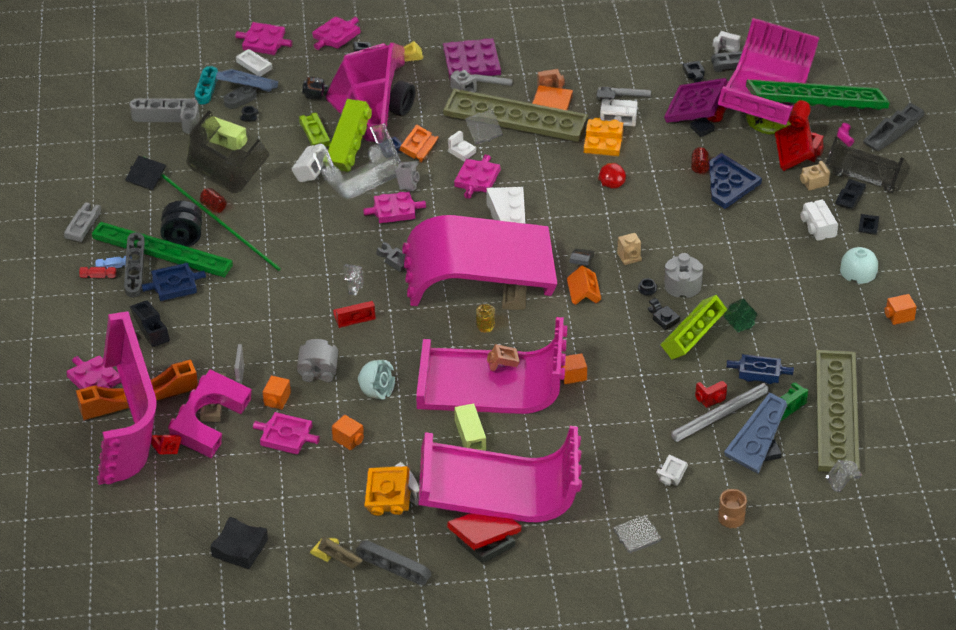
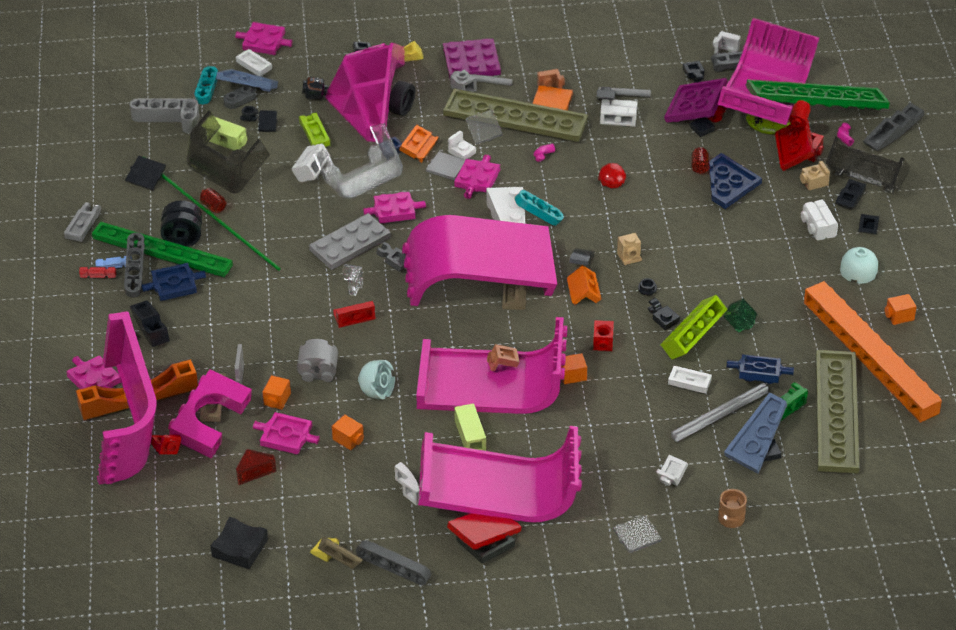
dark pink plate [312,16,361,50] -> none
lime brick [325,99,372,172] -> none
light orange plate [364,466,410,516] -> none
light grey brick [395,161,419,191] -> none
clear yellow brick [476,304,495,332] -> none
light orange plate [584,118,623,156] -> none
light grey brick [664,253,703,298] -> none
red bracket [695,381,727,408] -> none
clear bracket [826,460,862,492] -> none
none -> clear red slope [236,449,276,485]
none -> black slope [258,110,278,132]
none -> light grey plate [309,213,391,270]
none -> light grey piece [426,152,466,180]
none -> teal beam [514,190,564,226]
none -> dark pink arm [533,143,555,162]
none -> red brick [593,320,614,351]
none -> white plate [668,366,712,394]
none -> orange brick [804,281,942,423]

